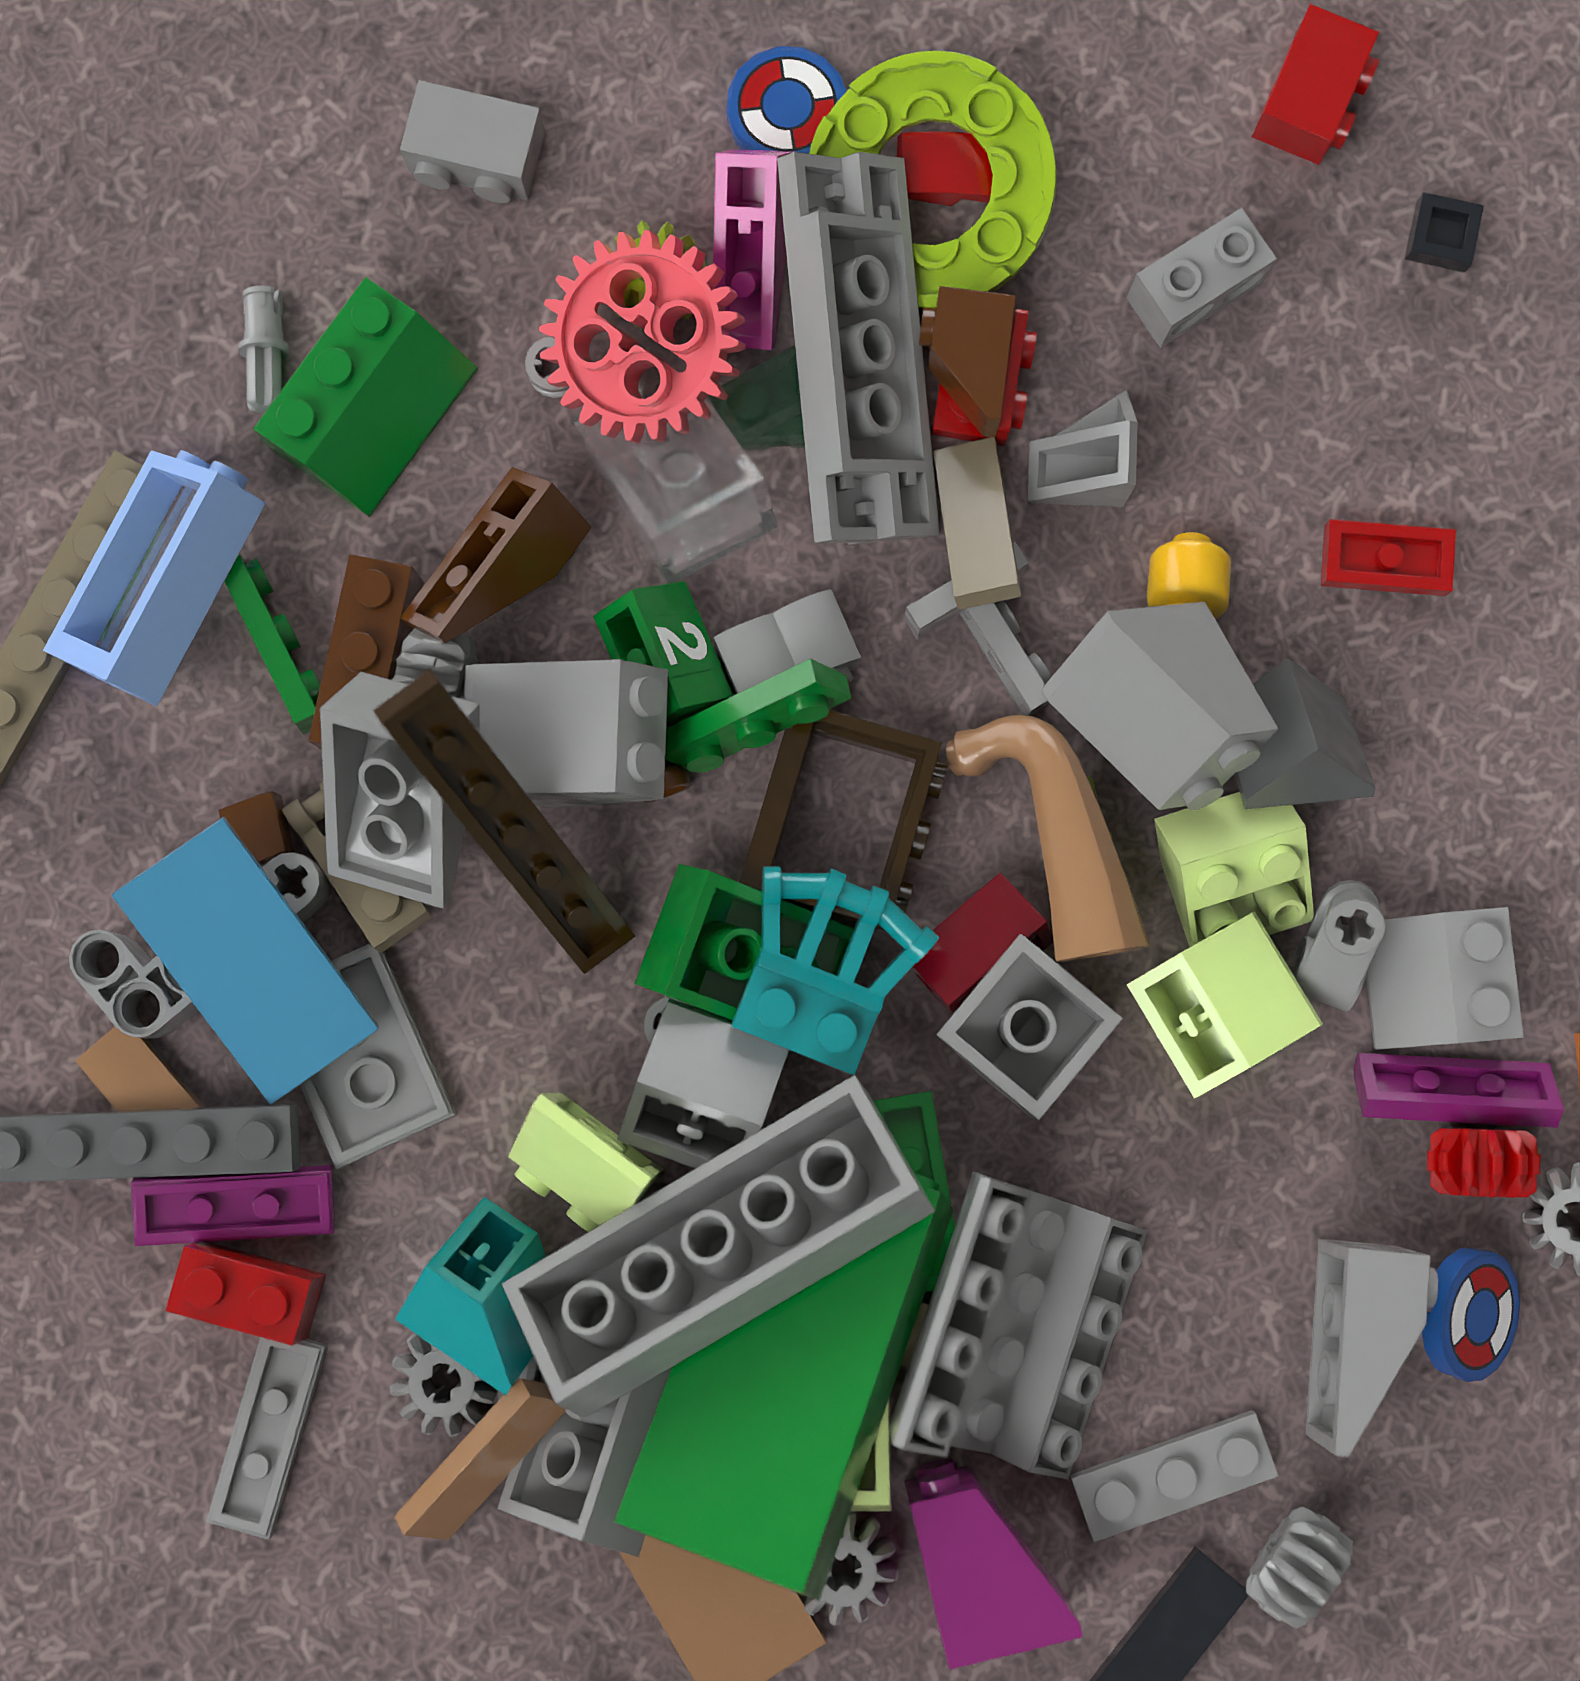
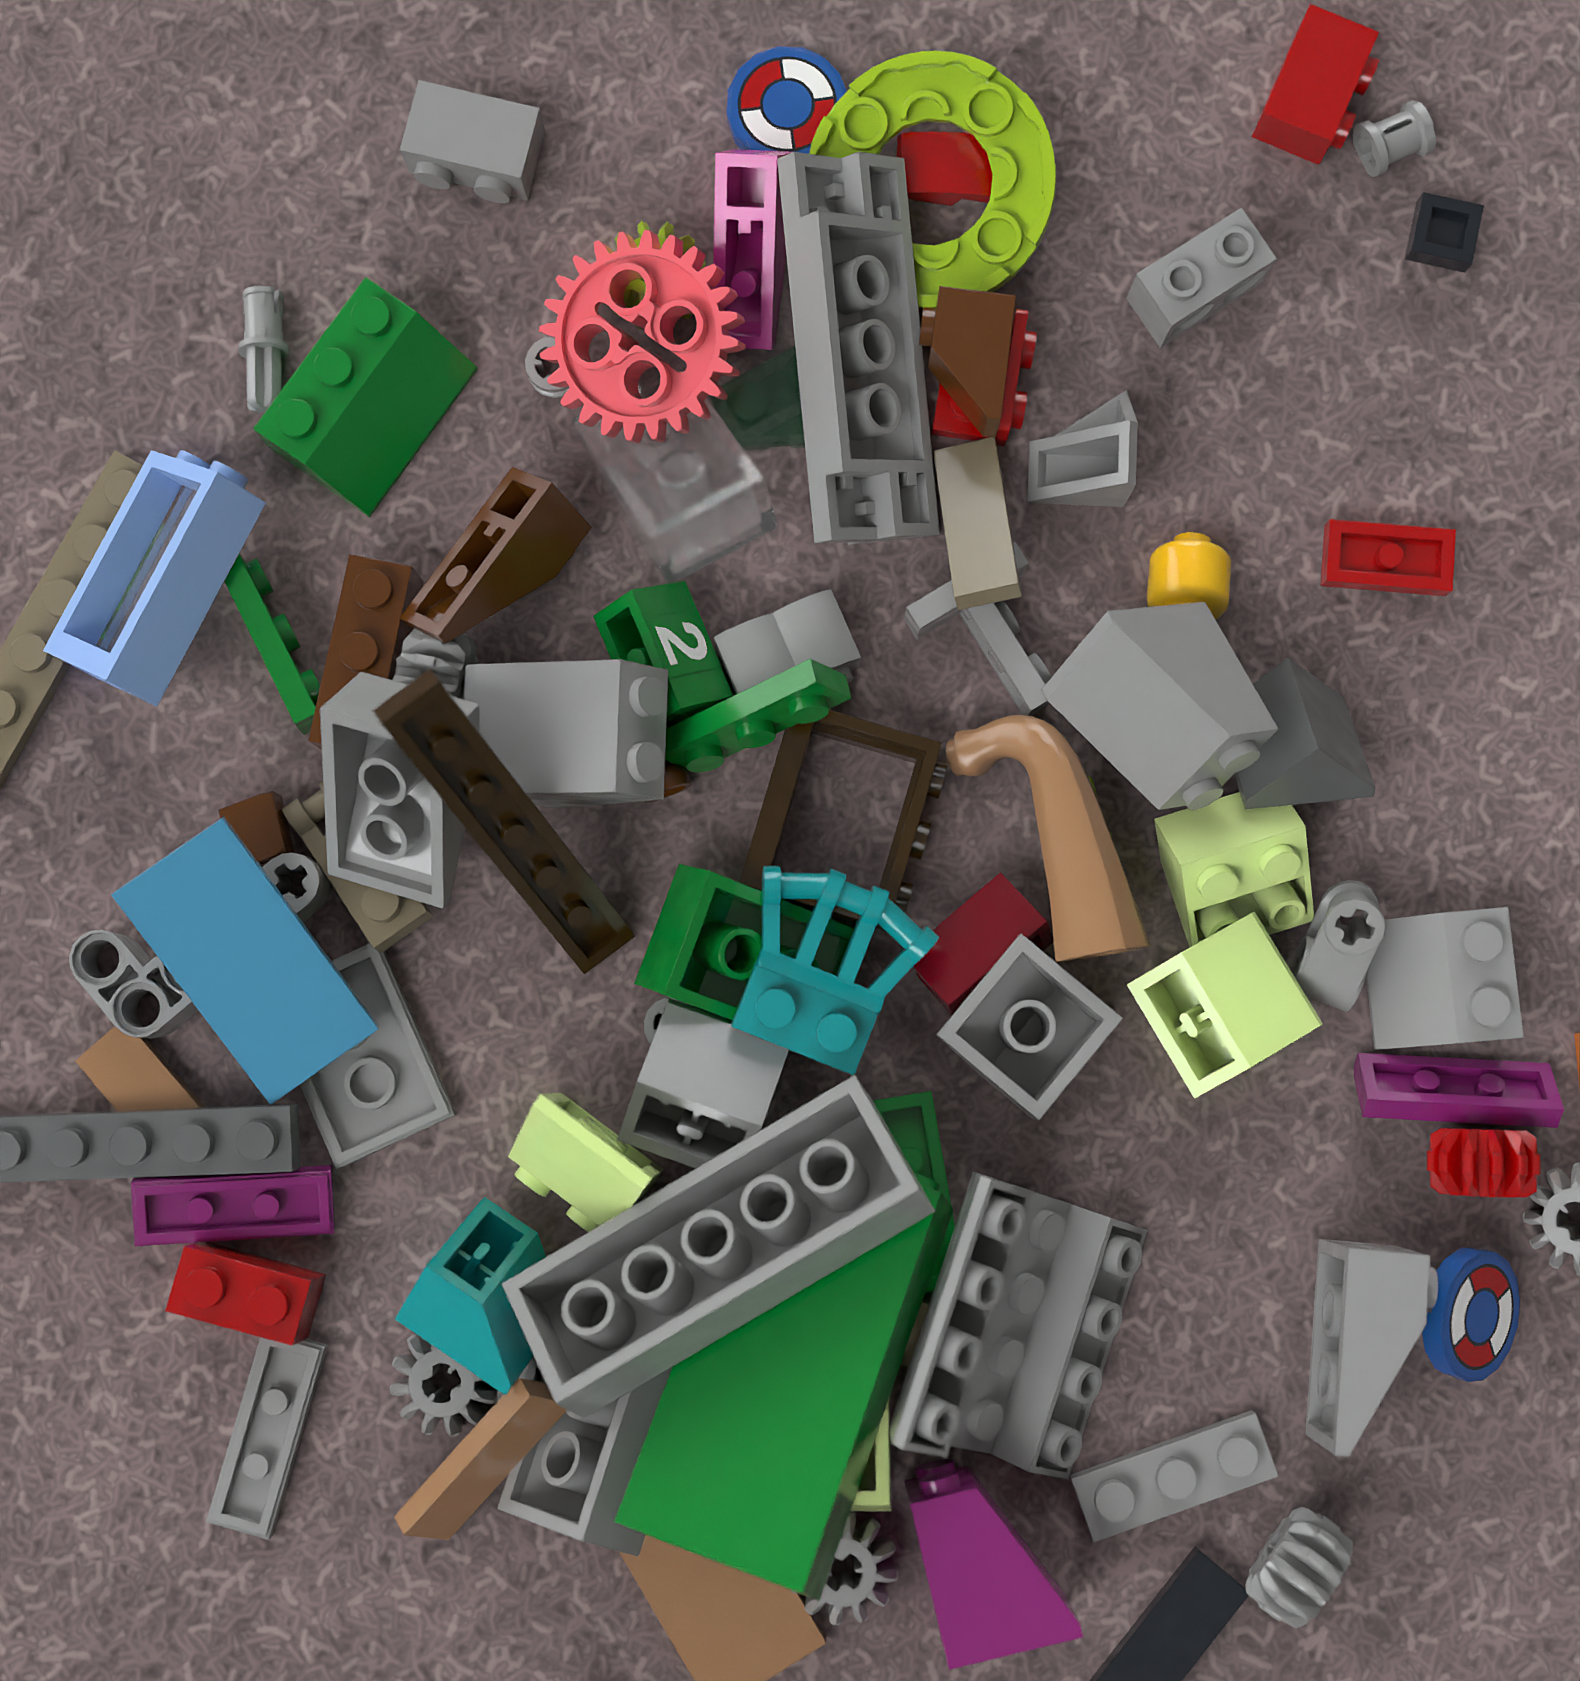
none -> light grey bush [1353,100,1436,177]

